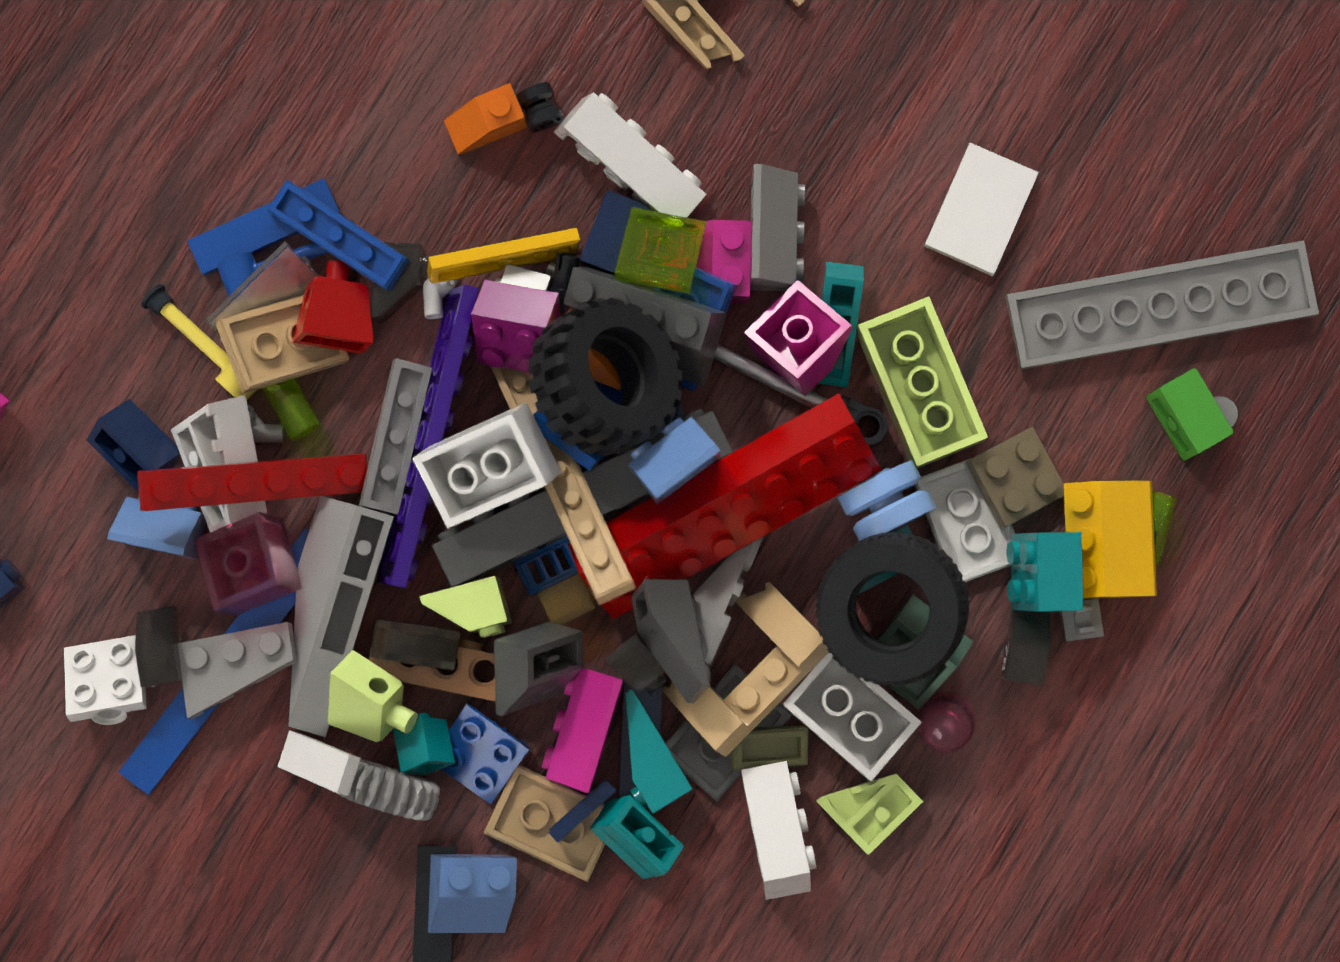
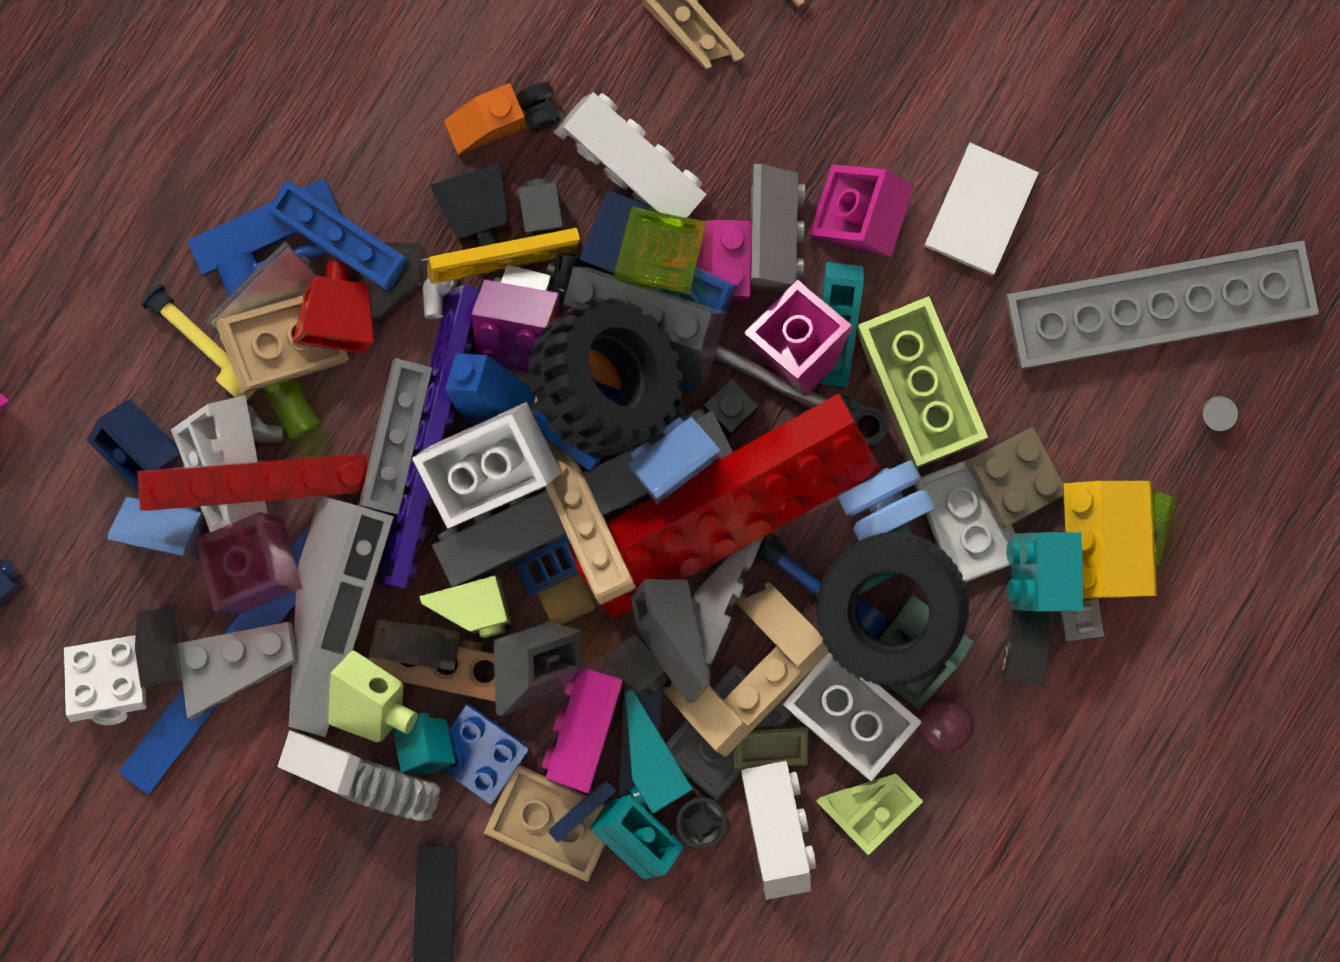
medium blue slope [428,854,517,933] -> none
bright green panel [1145,368,1233,462] -> none
none -> black torso [430,163,511,247]
none -> blue slope [445,353,536,424]
none -> dark grey brick [518,179,564,237]
none -> pearl dark grey wheel [676,796,727,849]
none -> pearl dark grey brick [704,379,758,437]
none -> blue piece [755,535,890,639]
none -> dark pink slope [809,164,914,257]

